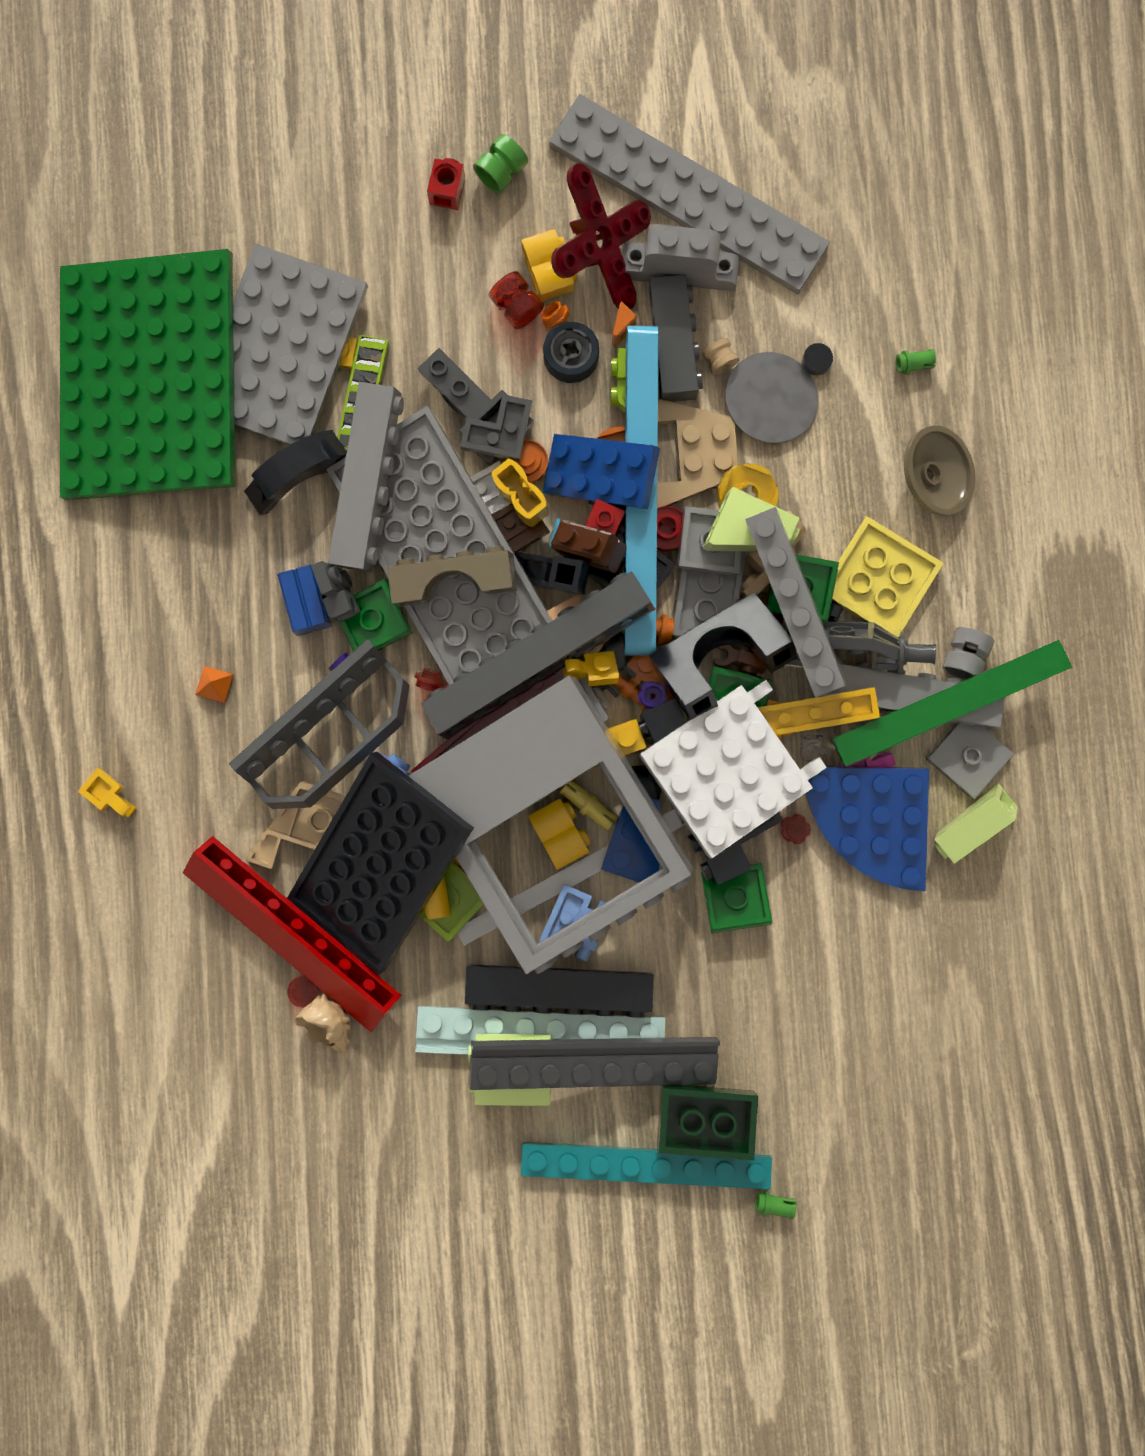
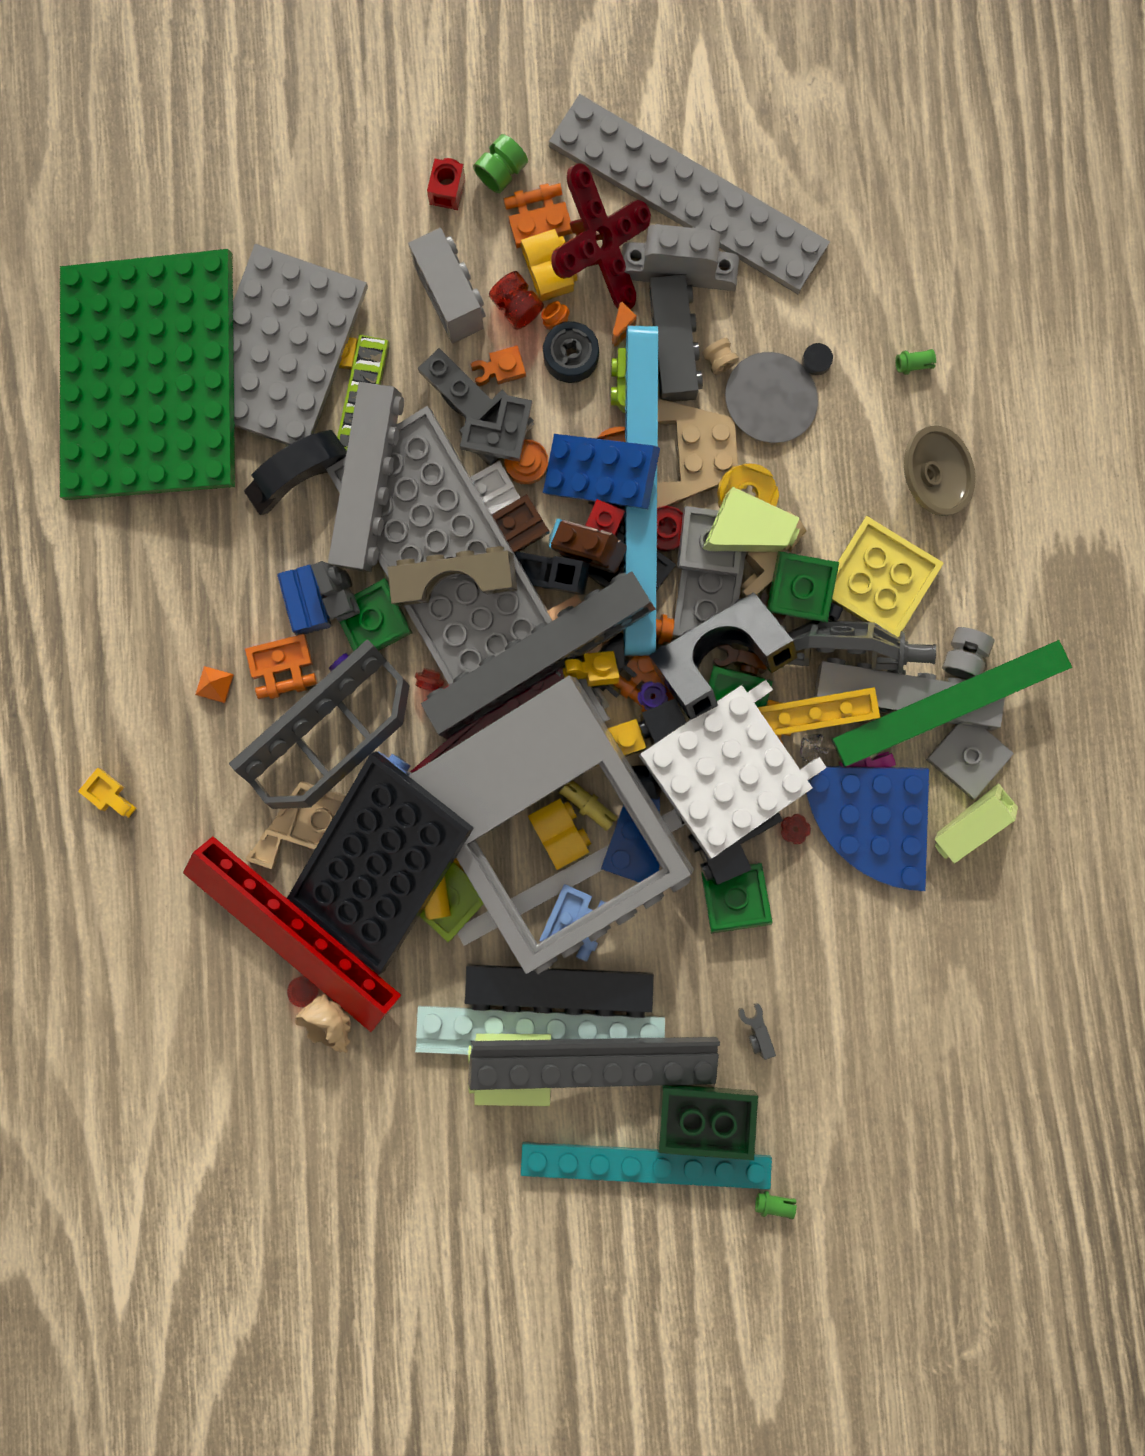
yellow brick [492,458,549,527] -> none
light grey brick [745,507,847,697] -> none
none -> orange plate [245,634,318,699]
none -> light grey brick [408,228,486,344]
none -> orange plate [471,345,526,386]
none -> orange plate [503,183,573,249]
none -> dark grey plate [738,1003,776,1060]

